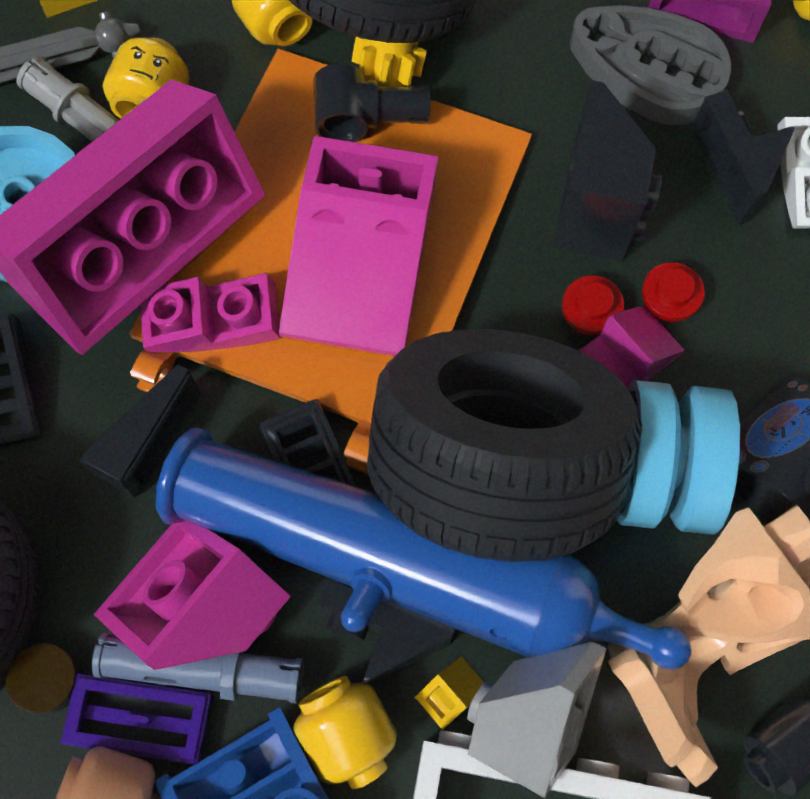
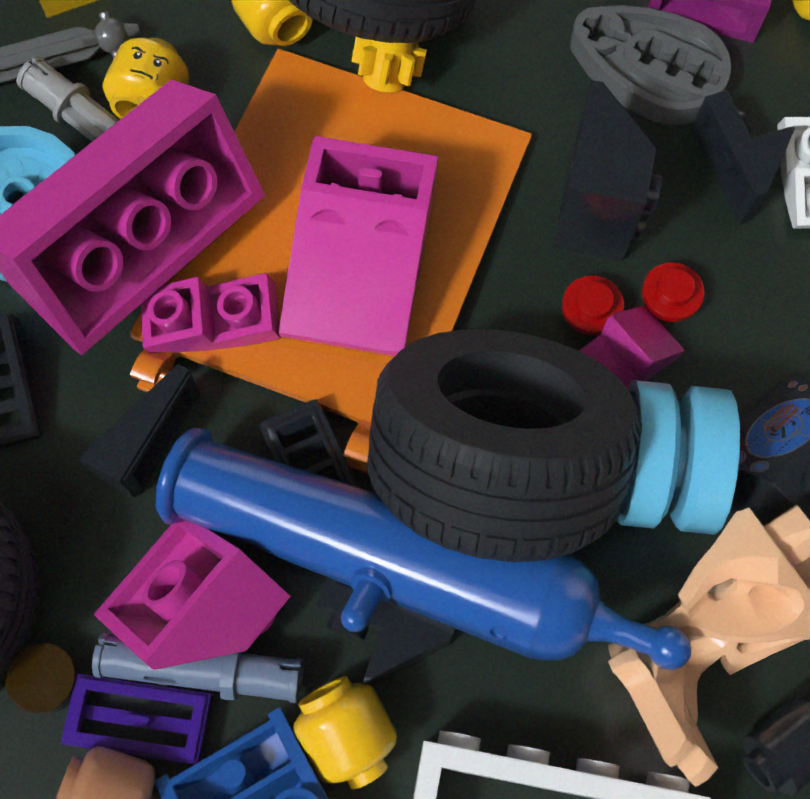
black pin [313,63,431,142] -> none
yellow piece [415,656,484,730] -> none
light grey slope [467,642,606,798] -> none

